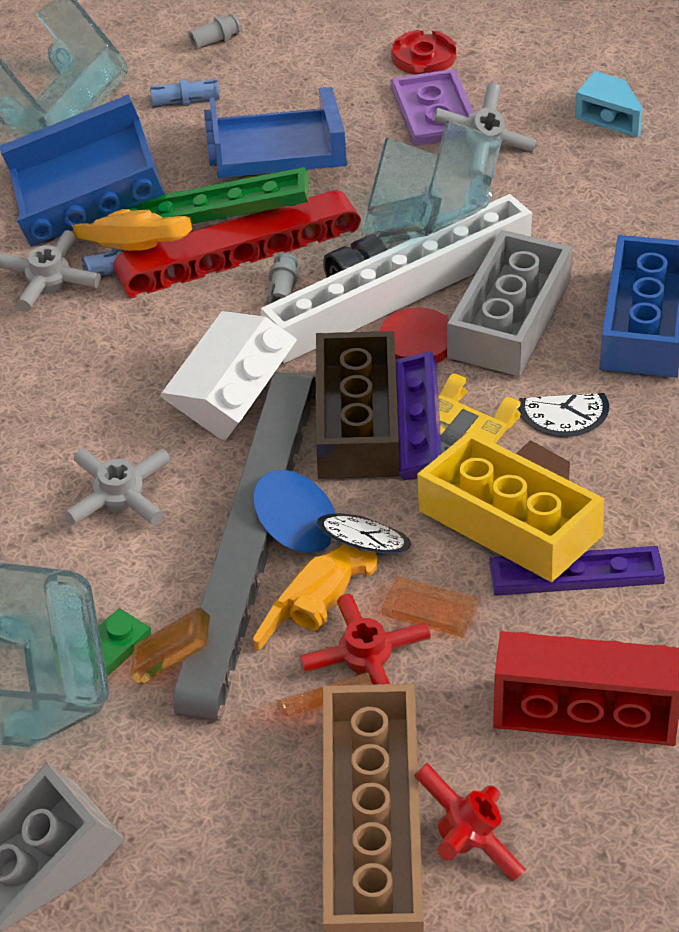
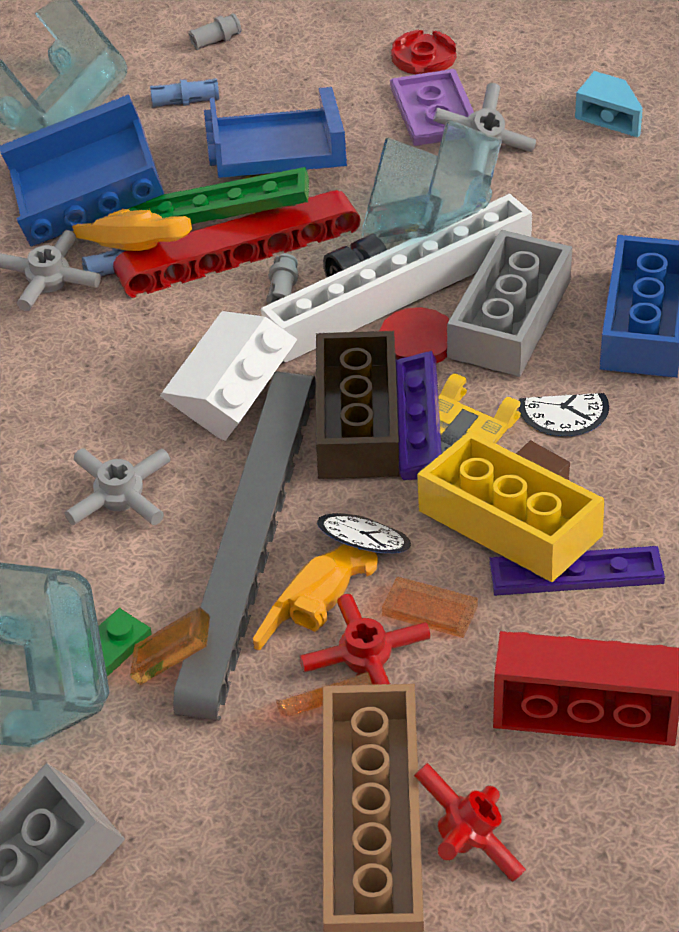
blue sticker [253,470,335,553] -> none

